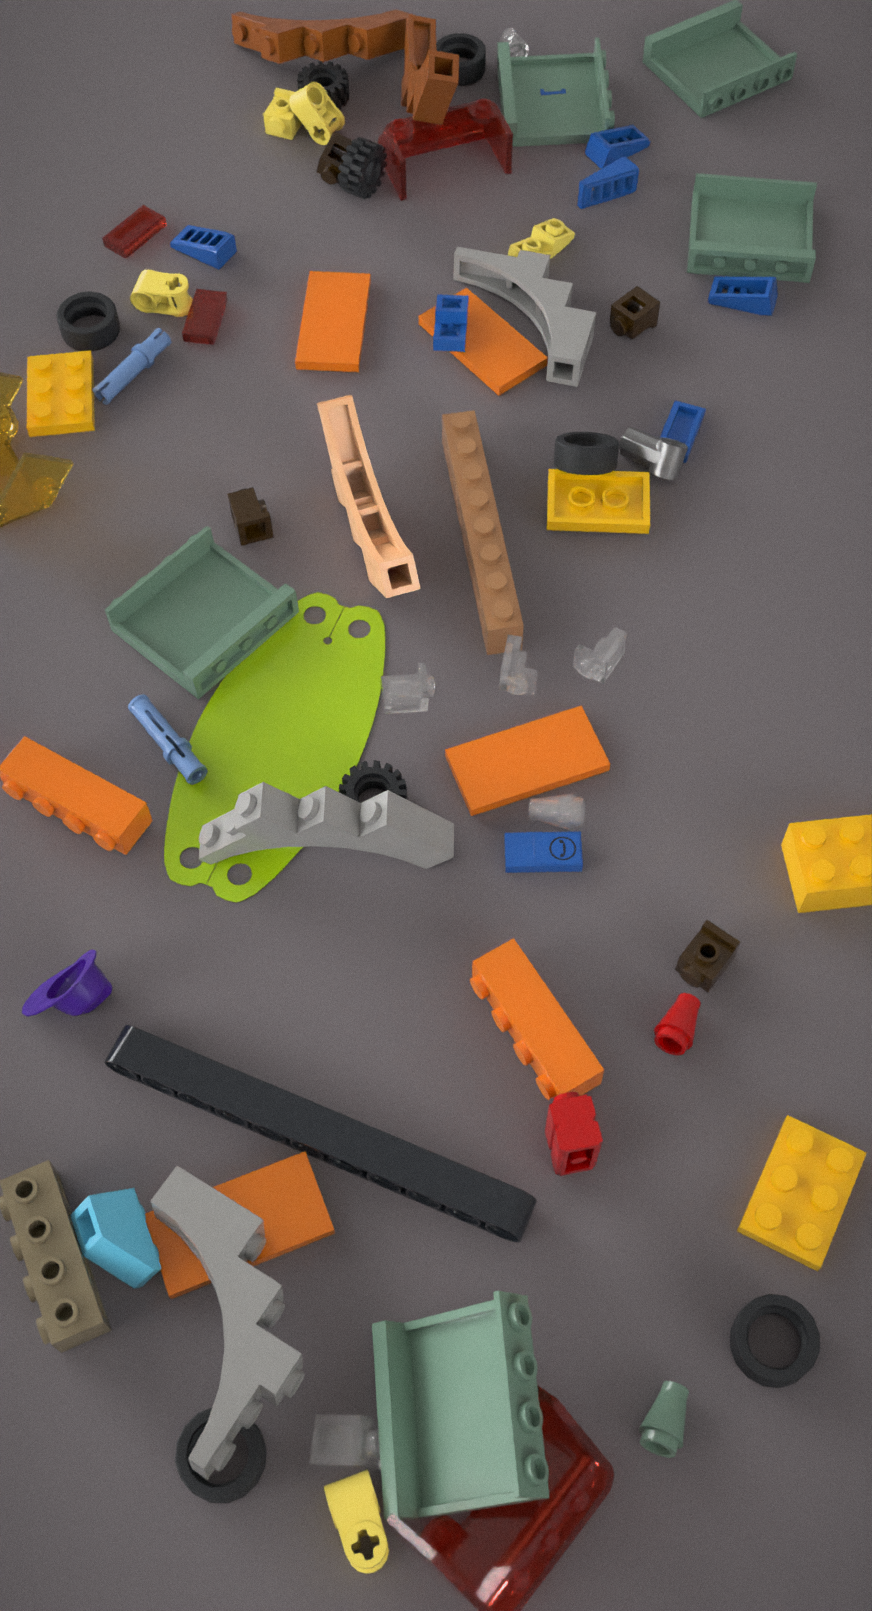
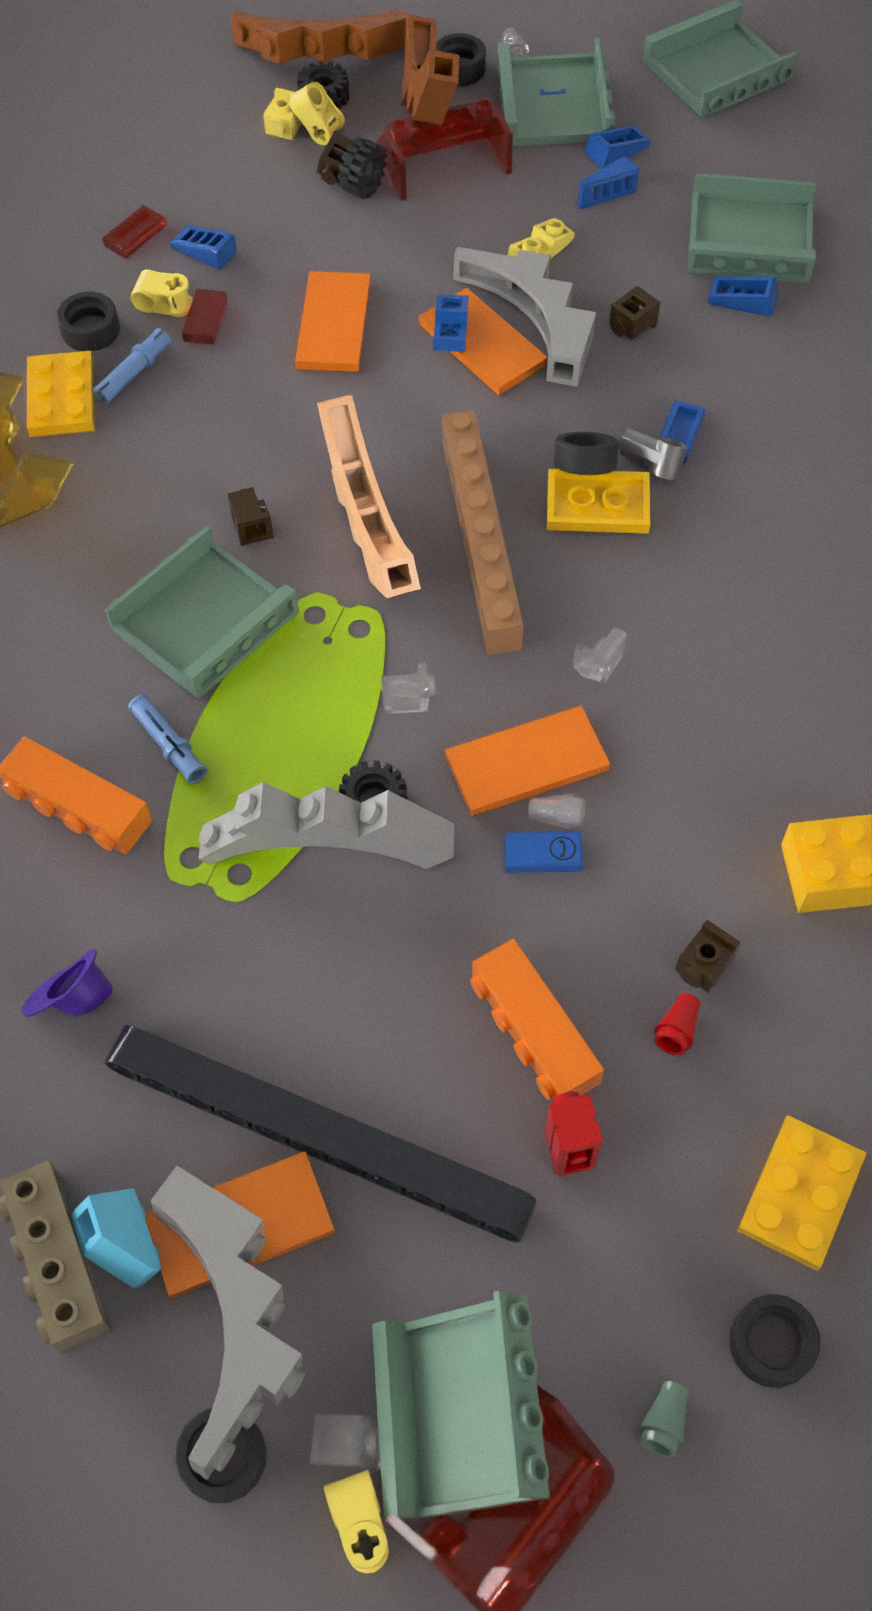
clear bracket [499,635,538,695] -> none

